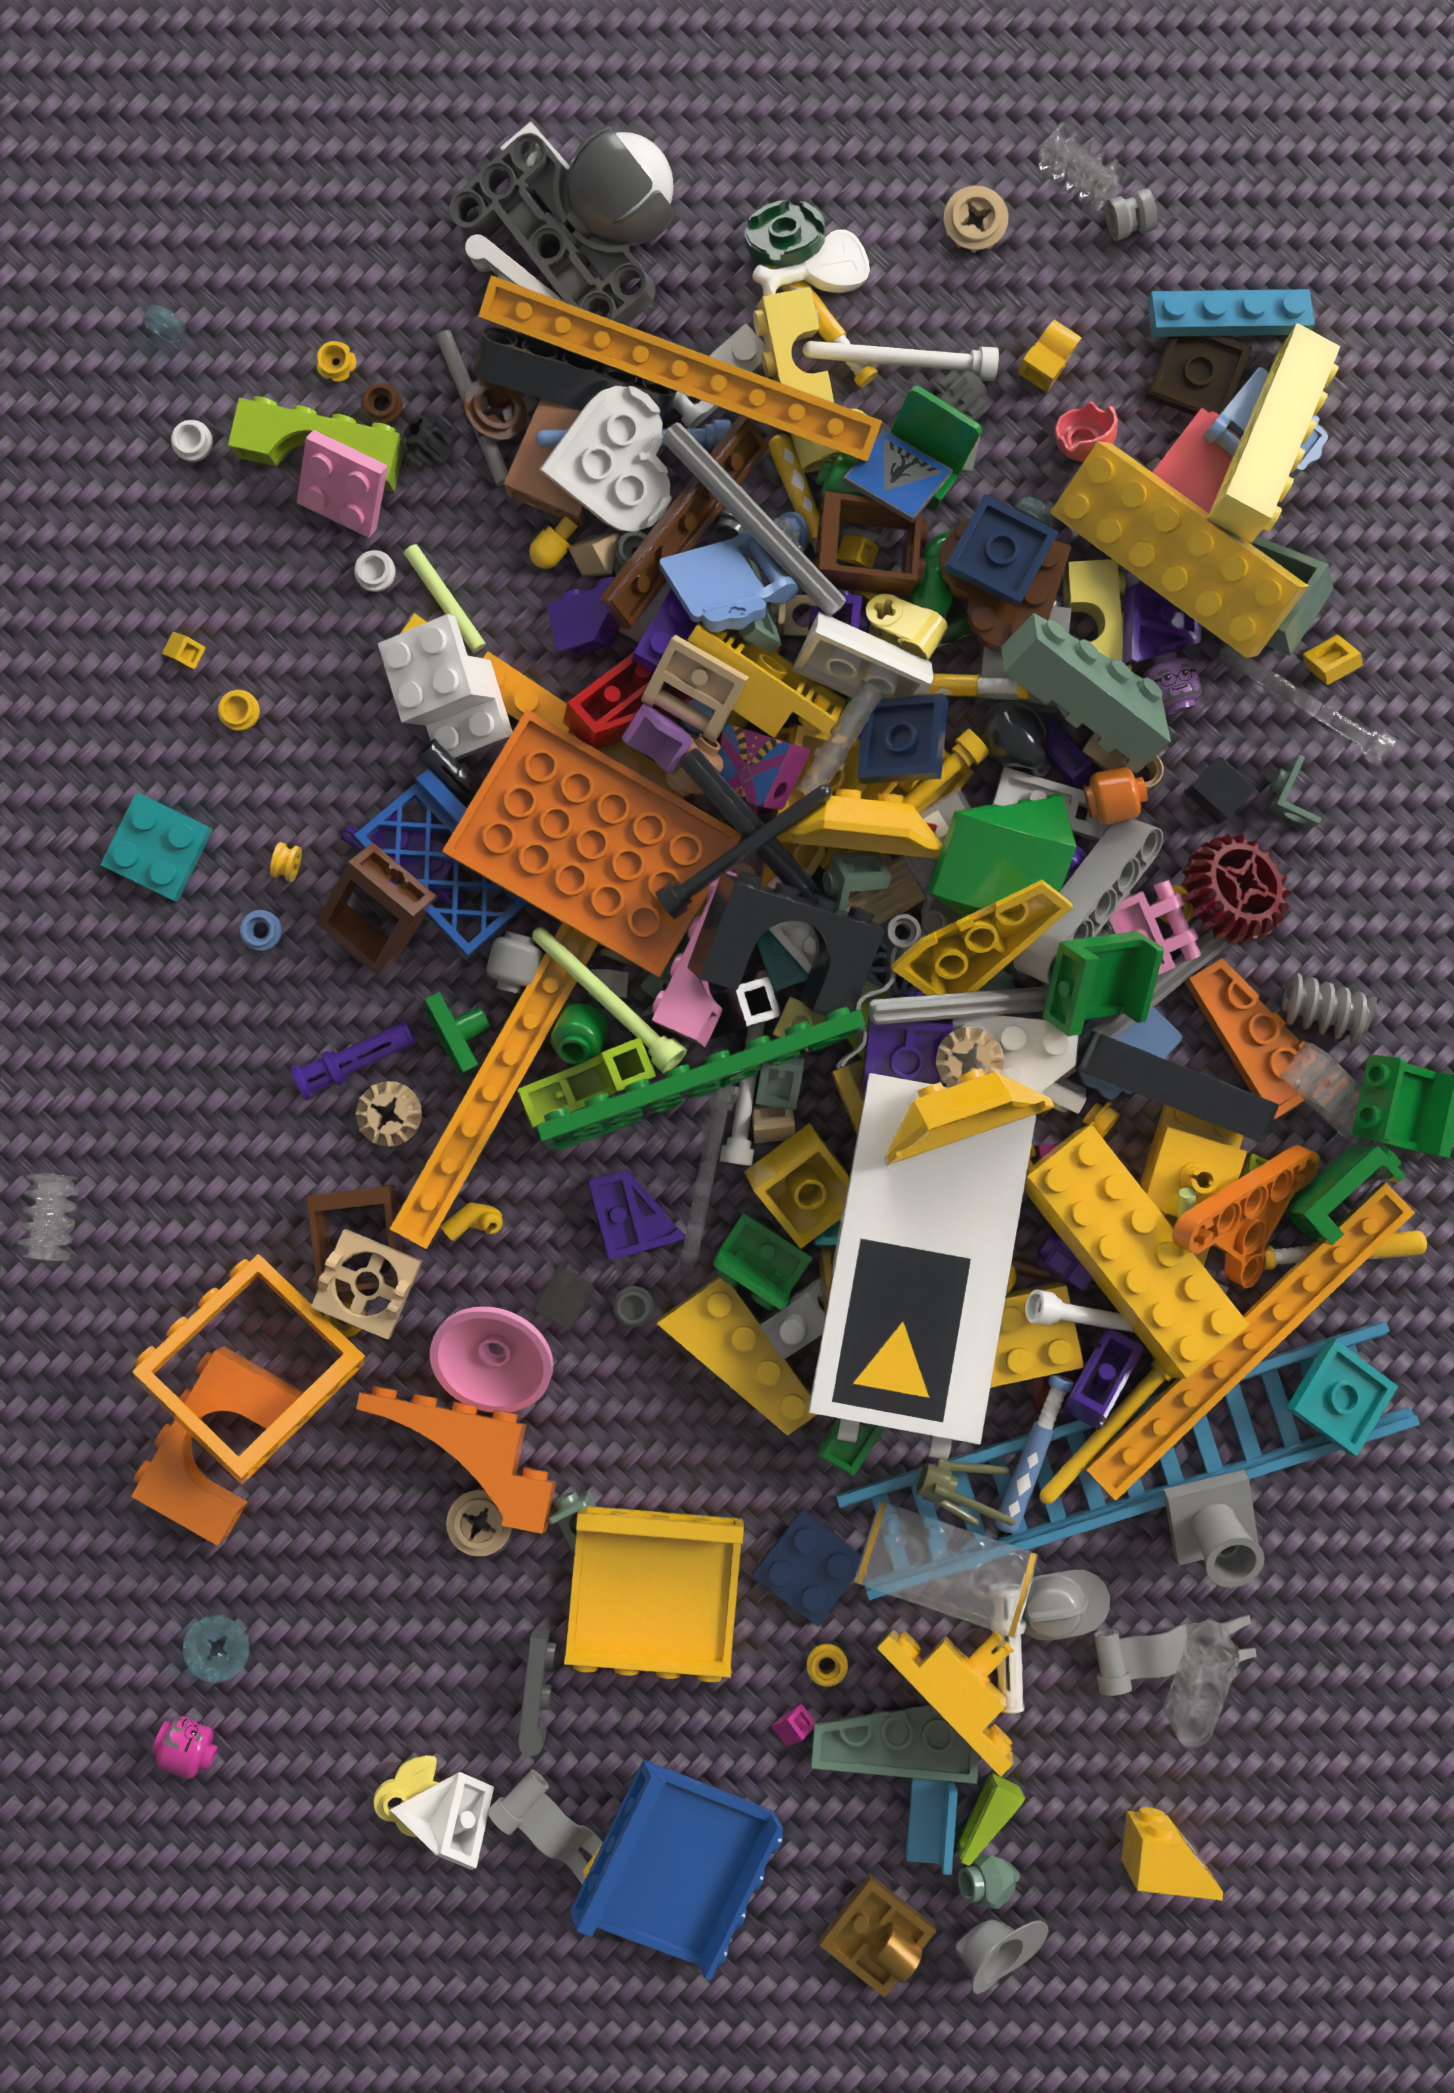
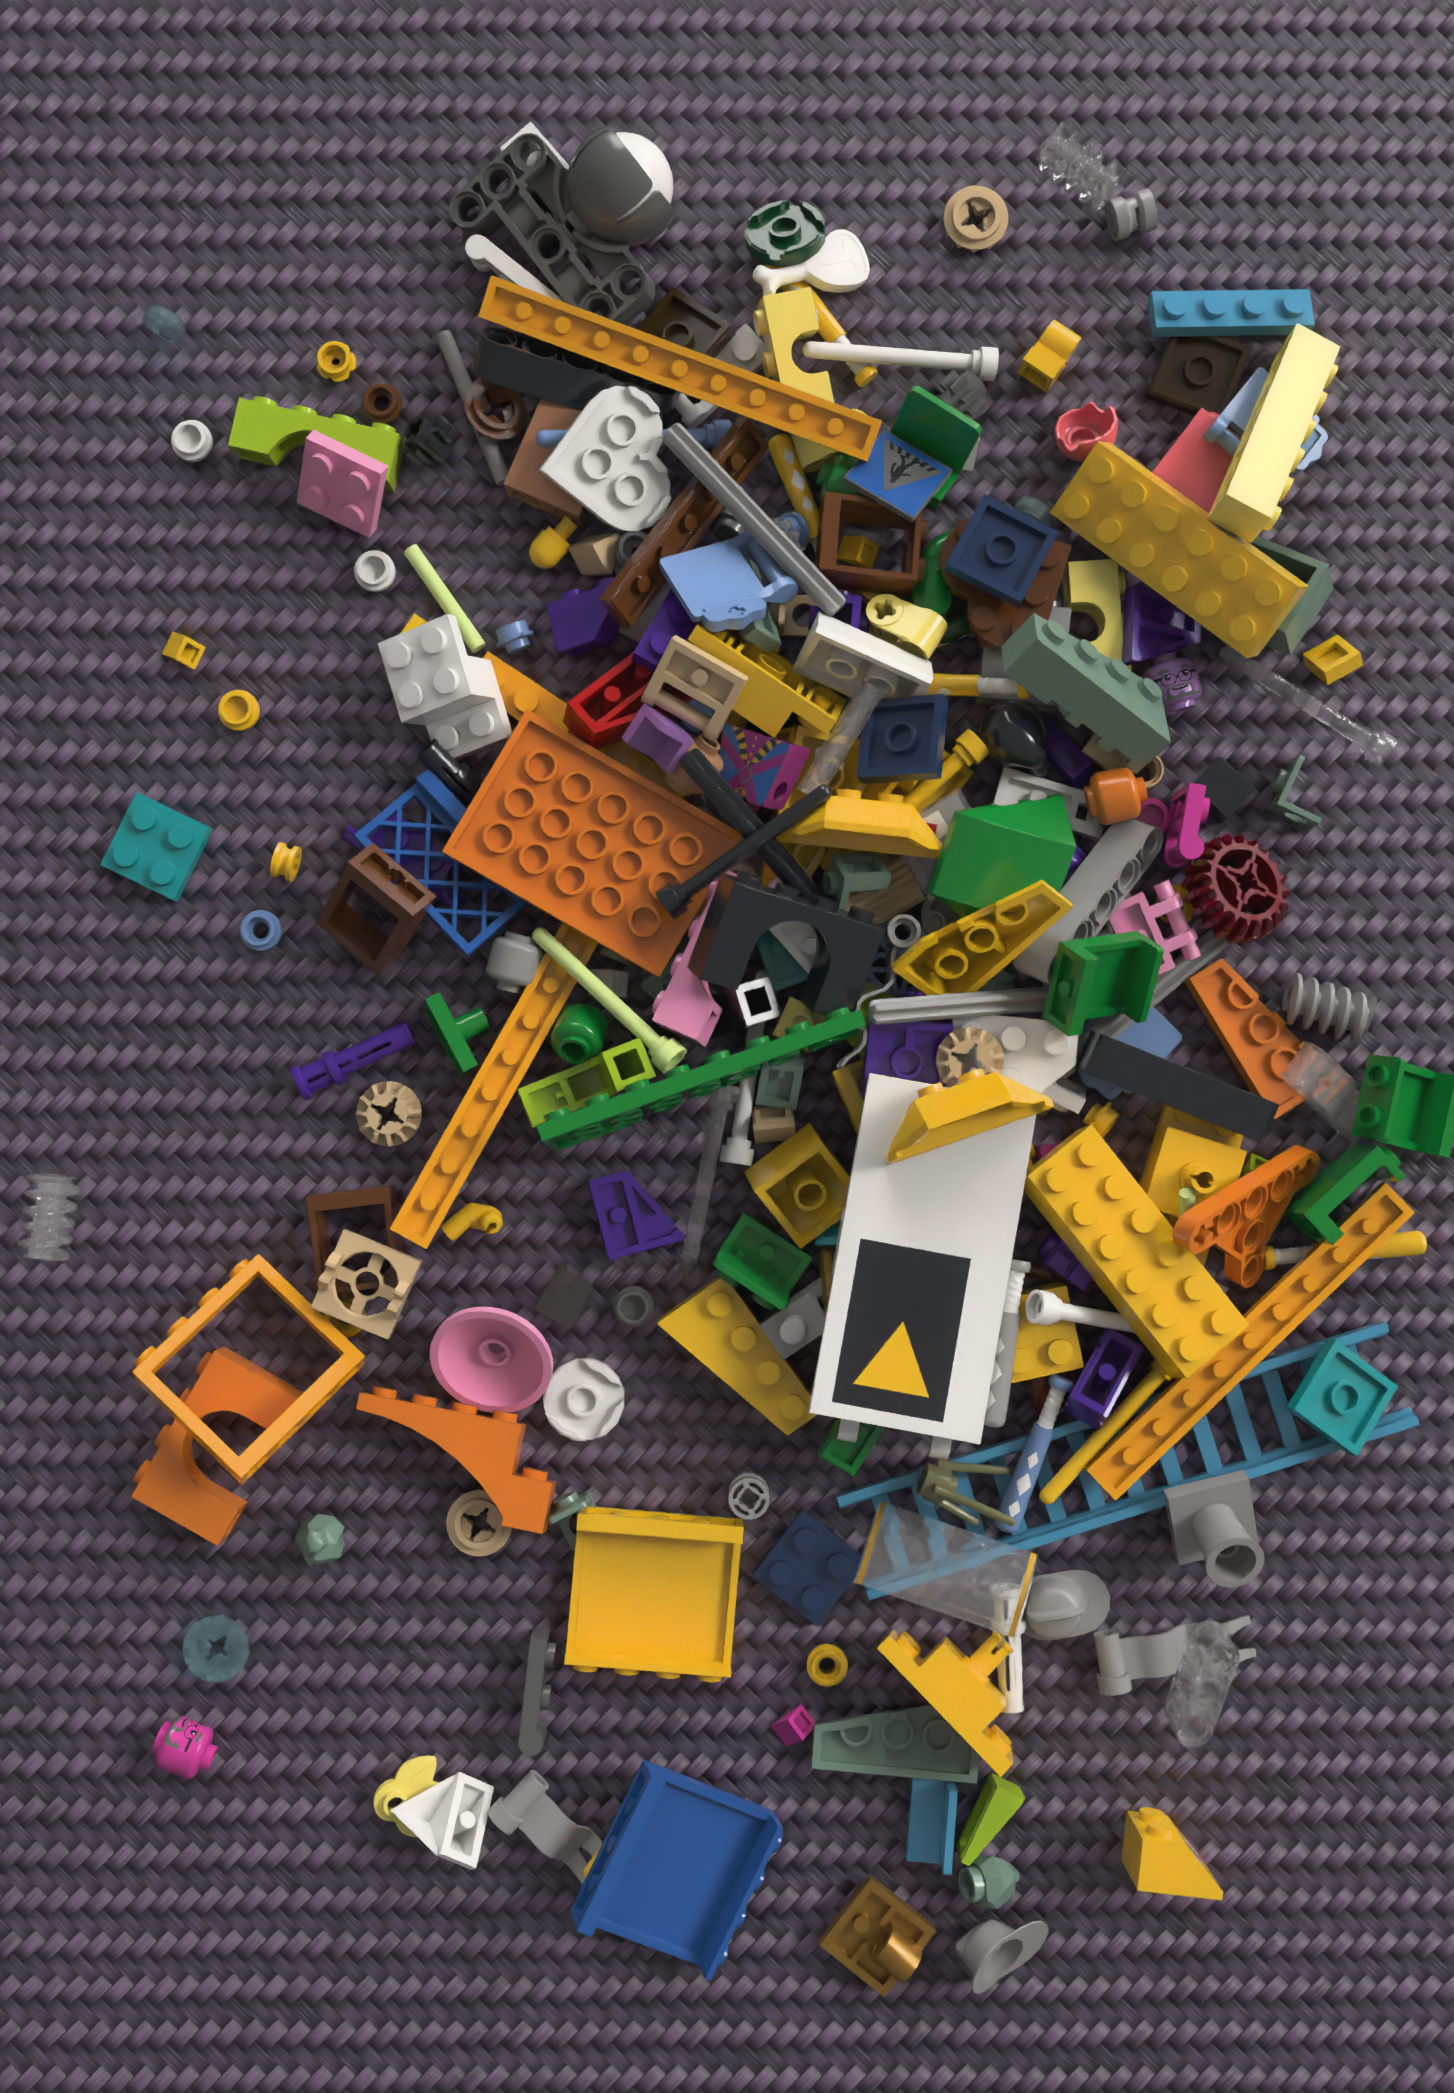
none -> sand green rock [295,1514,345,1565]
none -> medium blue plate [495,620,534,654]
none -> white tile [543,1358,624,1441]
none -> dark brown tile [636,287,736,358]
none -> light grey wheel [729,1471,769,1520]
none -> light grey piece [984,1259,1031,1428]
none -> dark pink plate [1135,798,1170,833]
none -> dark pink plate [1162,783,1210,869]

